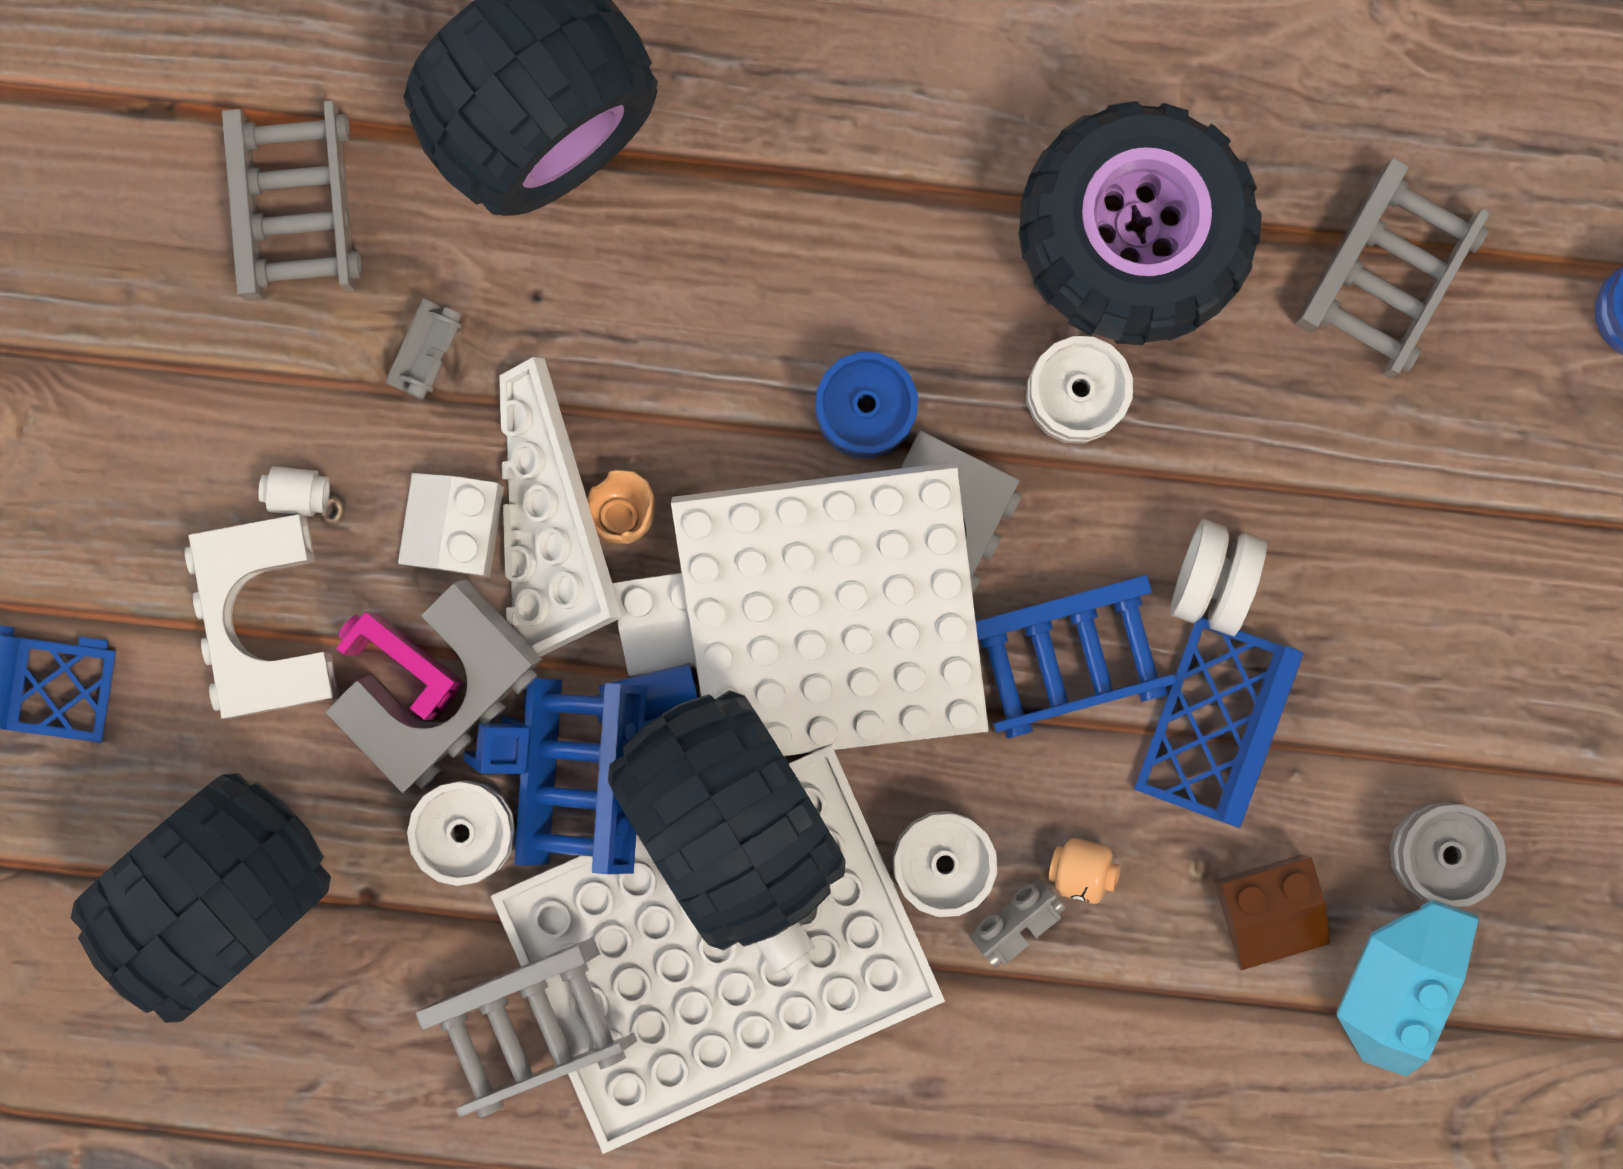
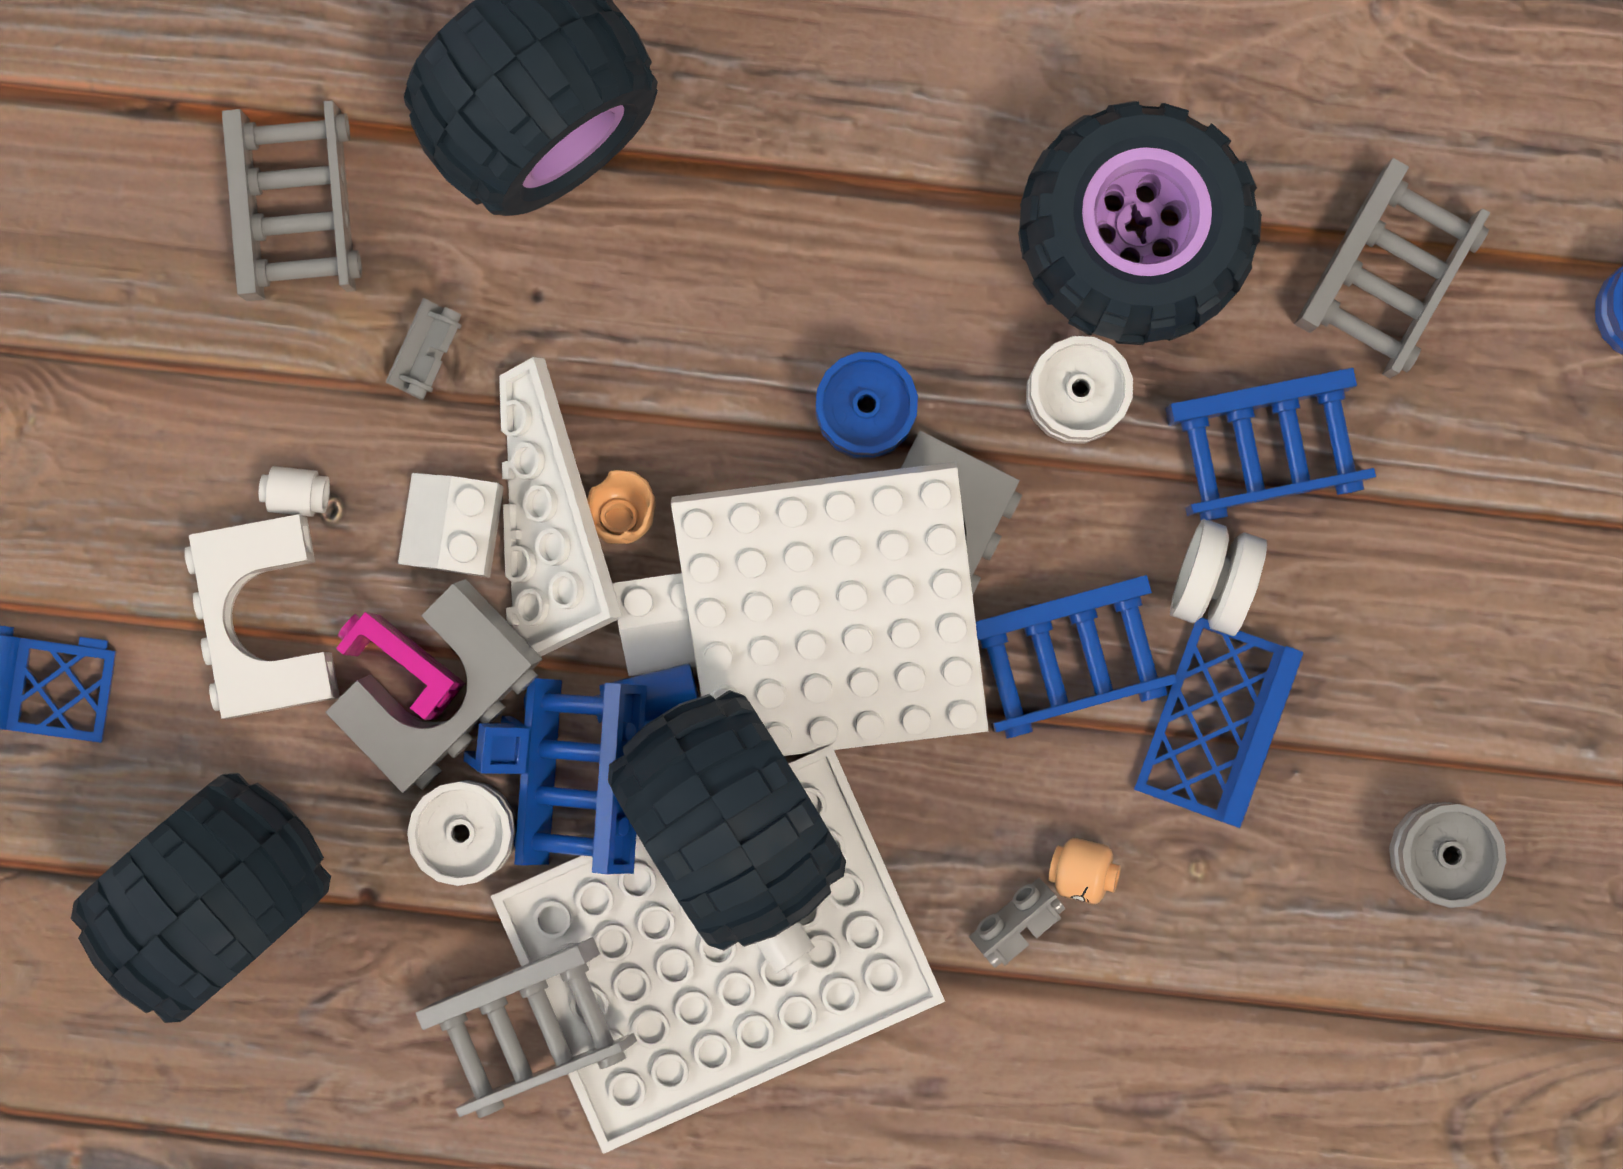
white wheel [892,811,997,917] -> none
reddish brown slope [1213,854,1330,970] -> none
medium azure wedge [1337,900,1478,1077] -> none
none -> blue fence [1165,368,1376,521]

